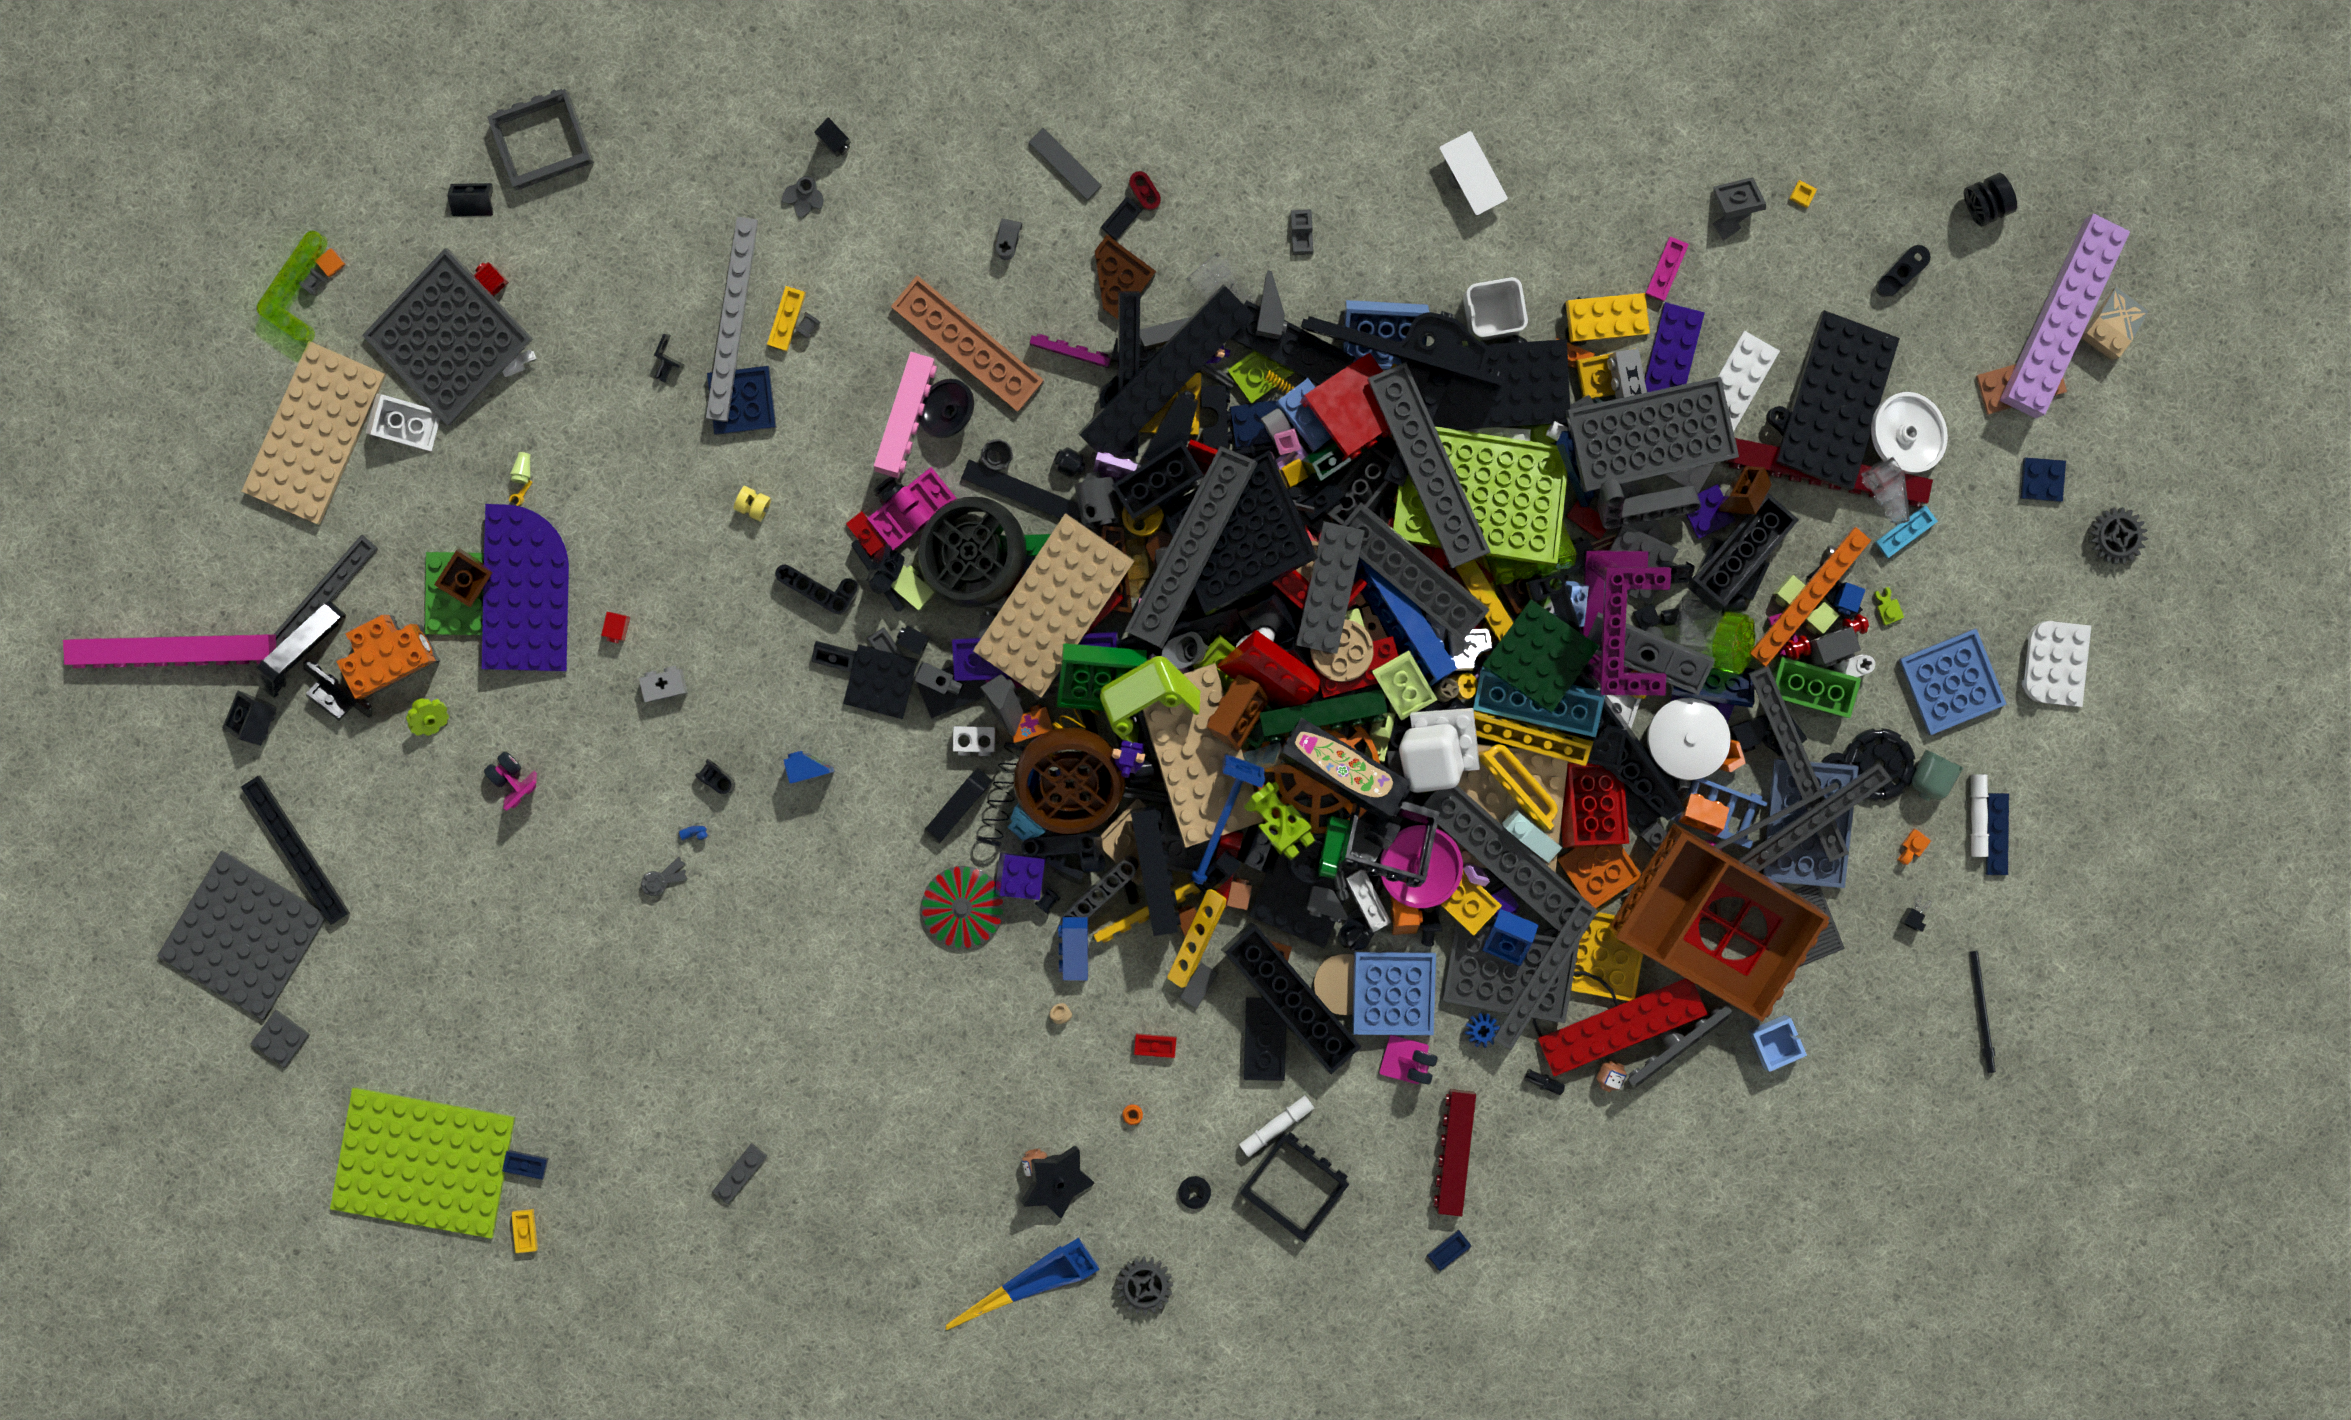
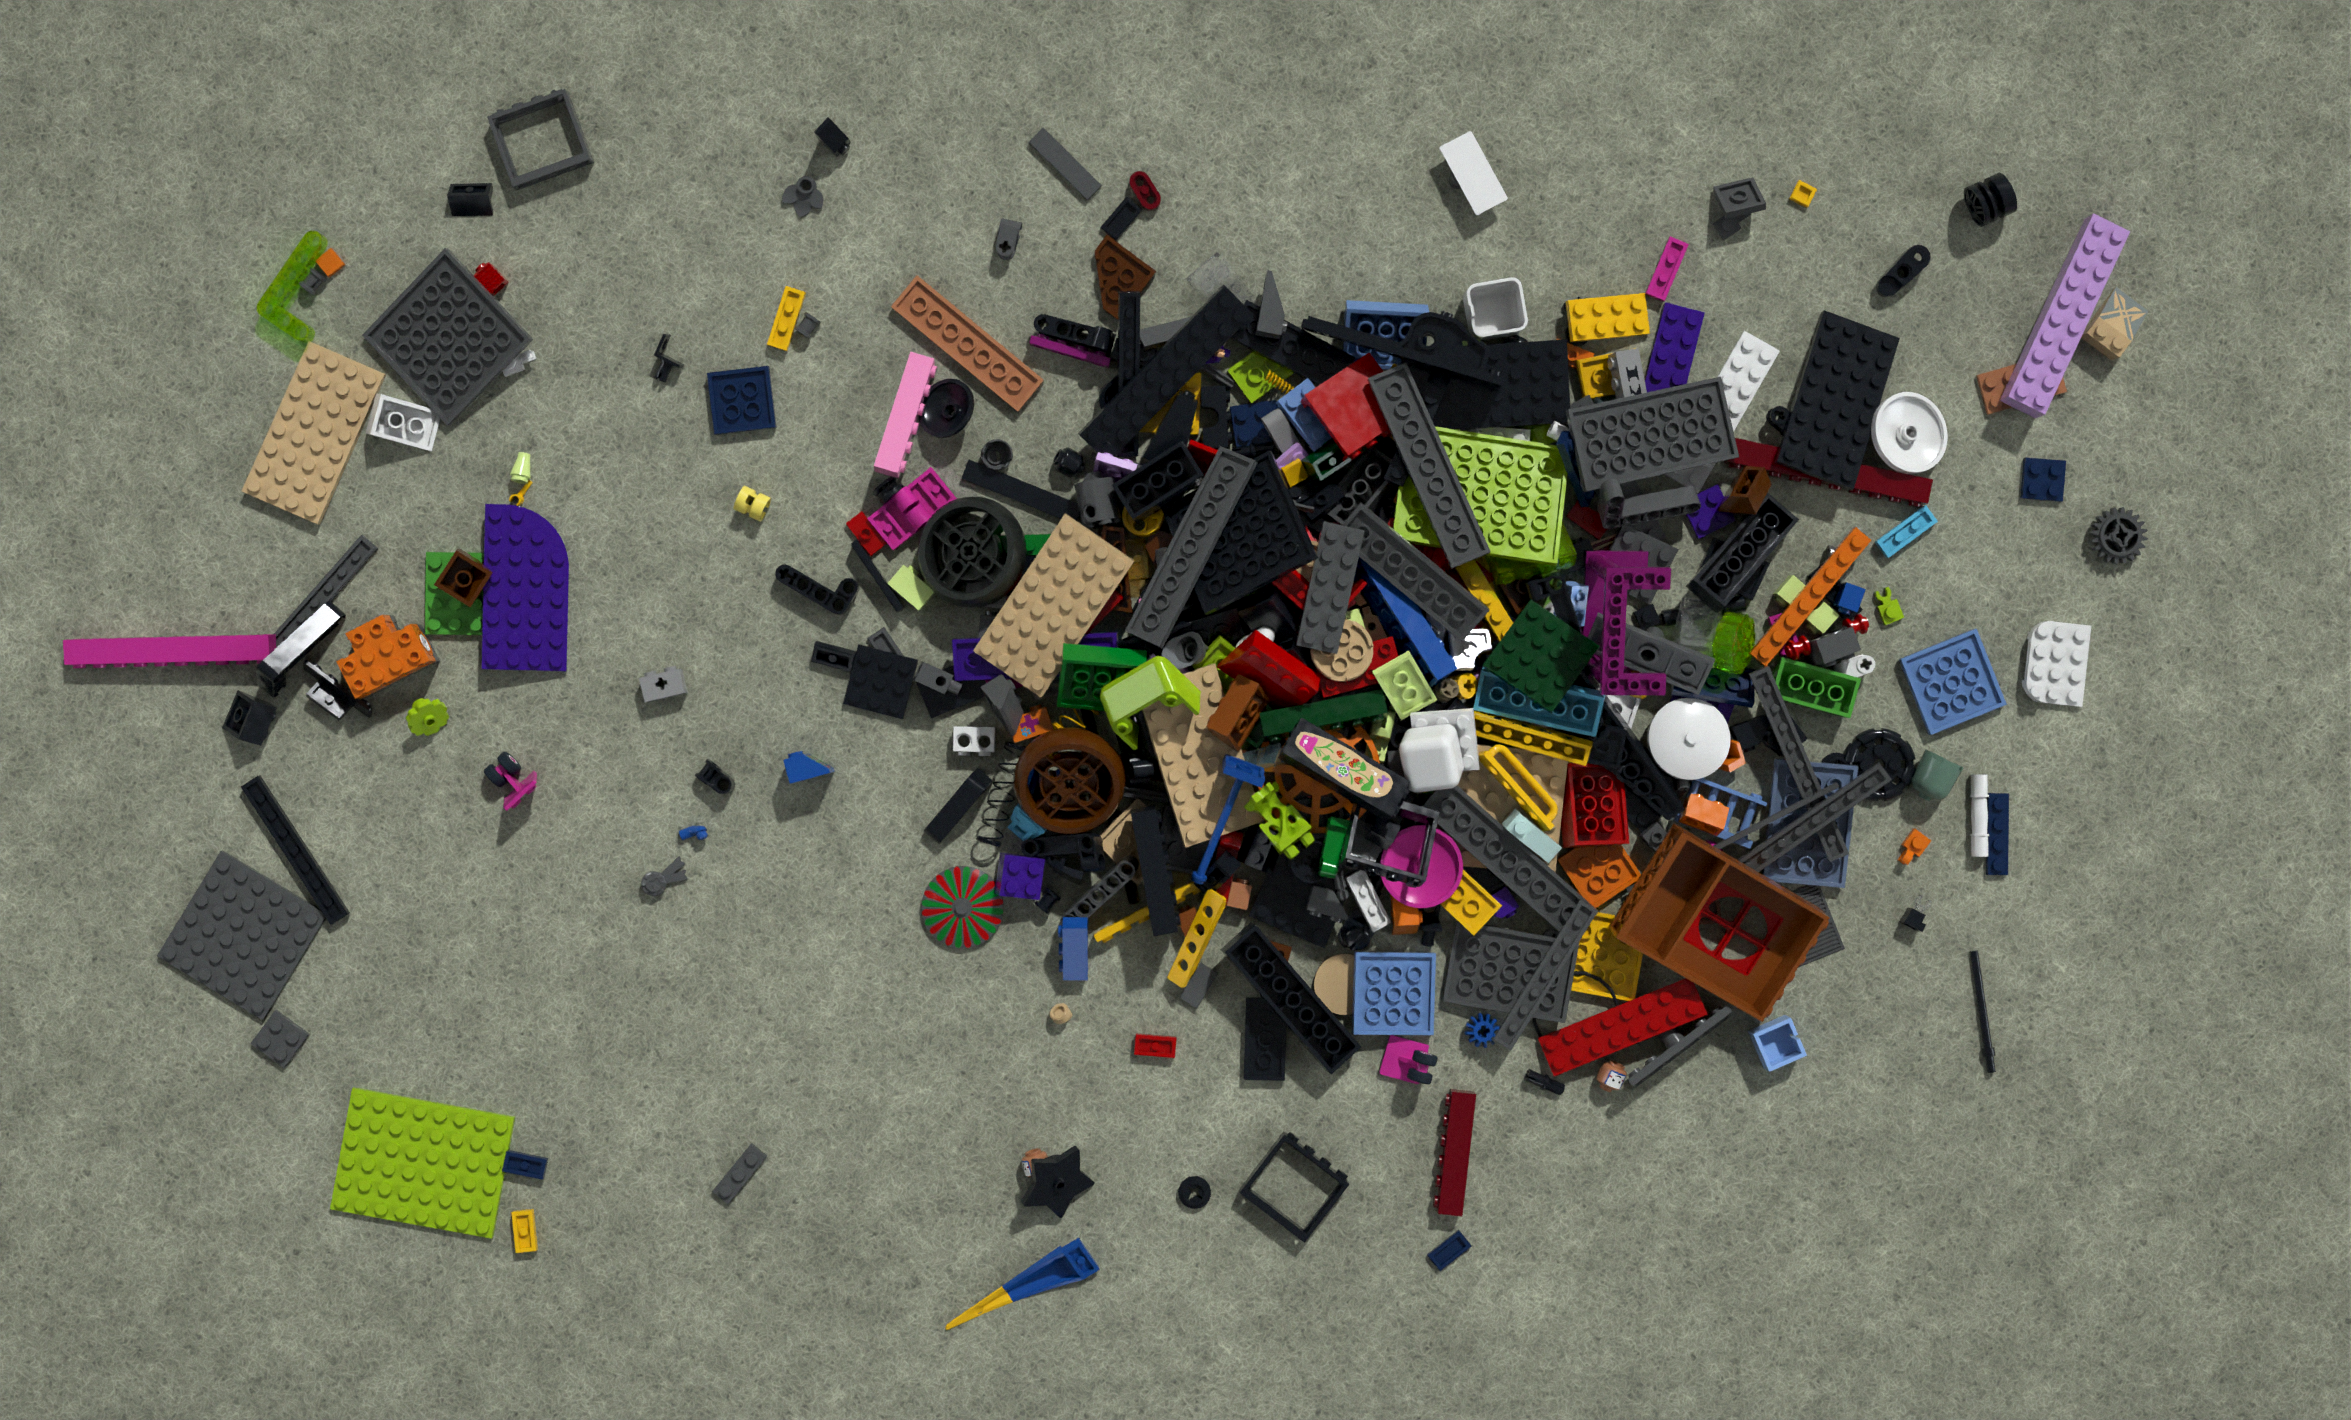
red brick [601,612,630,643] -> none
light grey plate [706,217,758,422] -> none
black piece [866,544,905,595] -> none
black brick [897,625,930,655] -> none
dark purple piece [1112,740,1145,778] -> none
dark grey gear [1117,1256,1173,1314] -> none
orange plate [1123,1104,1143,1125] -> none
white piece [1239,1095,1315,1157] -> none
bright pink plate [1274,428,1301,455] -> none
dark grey slope [1291,209,1314,255] -> none
lavender tile [1463,863,1490,886] -> none
blue slope [1482,909,1538,966] -> none
black piece [1658,561,1695,583] -> none
clear slope [1861,457,1910,525] -> none
none -> black piece [1034,314,1116,355]

